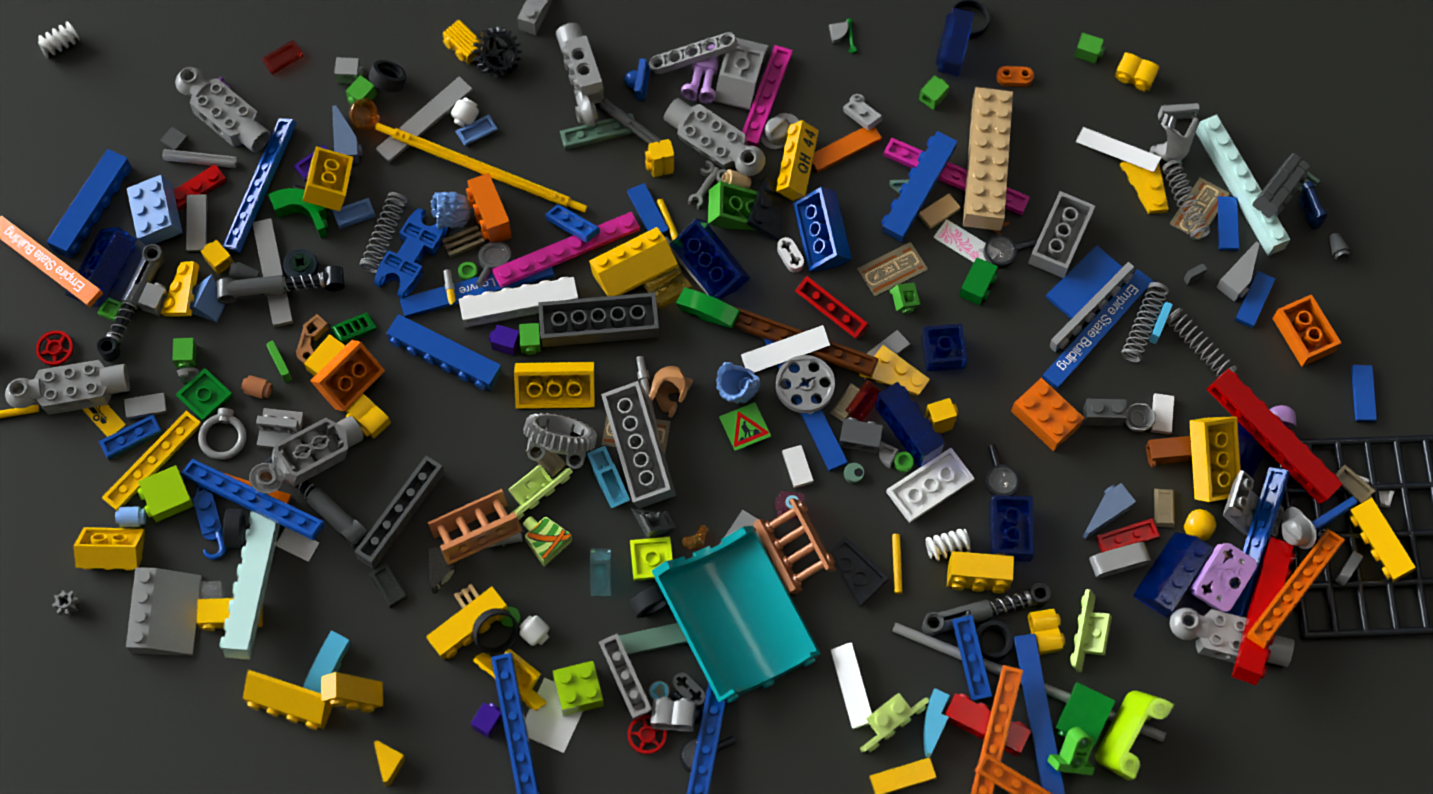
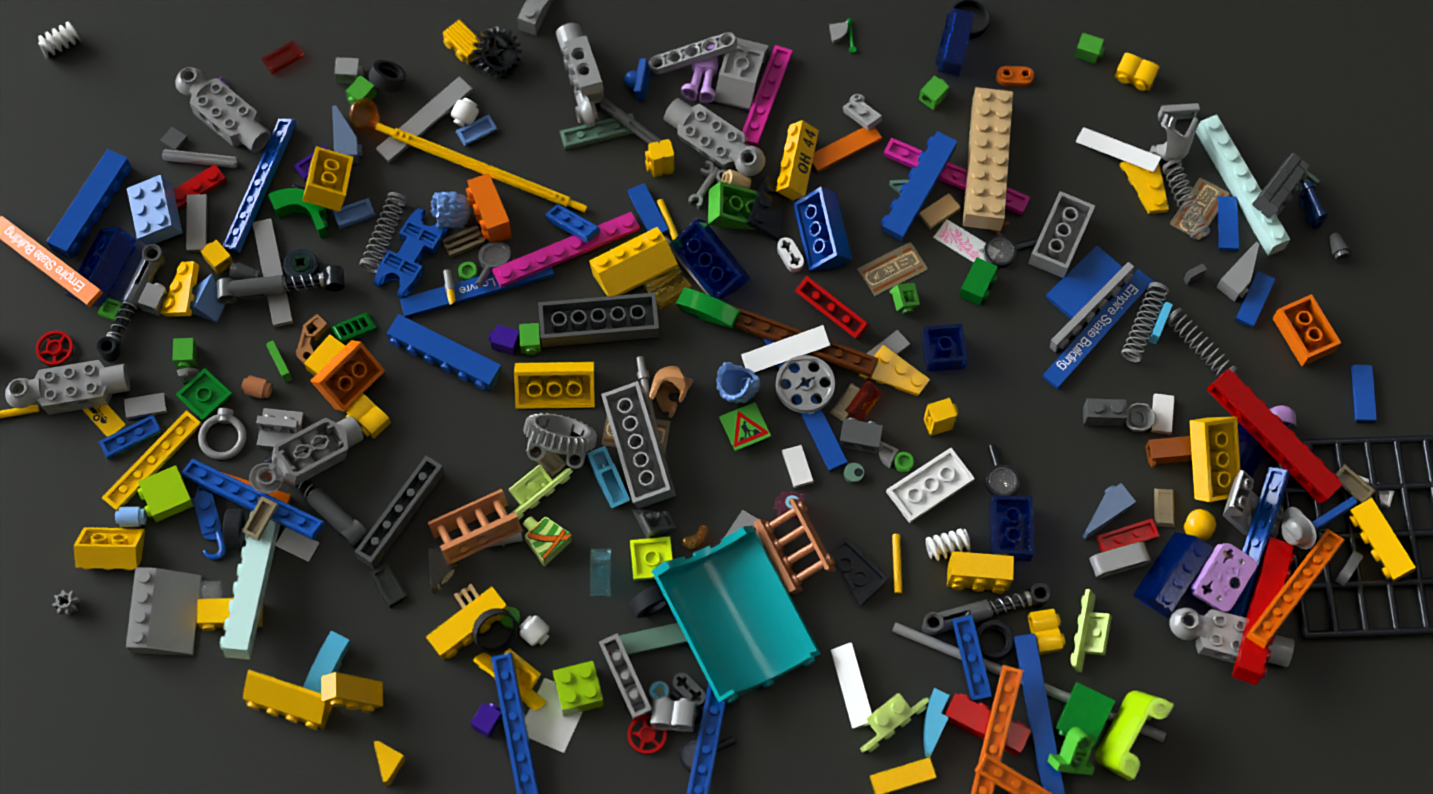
white brick [459,277,578,328] -> none
light grey piece [761,113,799,149] -> none
clear blue brick [875,382,944,468] -> none
orange brick [1011,378,1084,452] -> none
none -> dark tan tile [242,496,279,541]

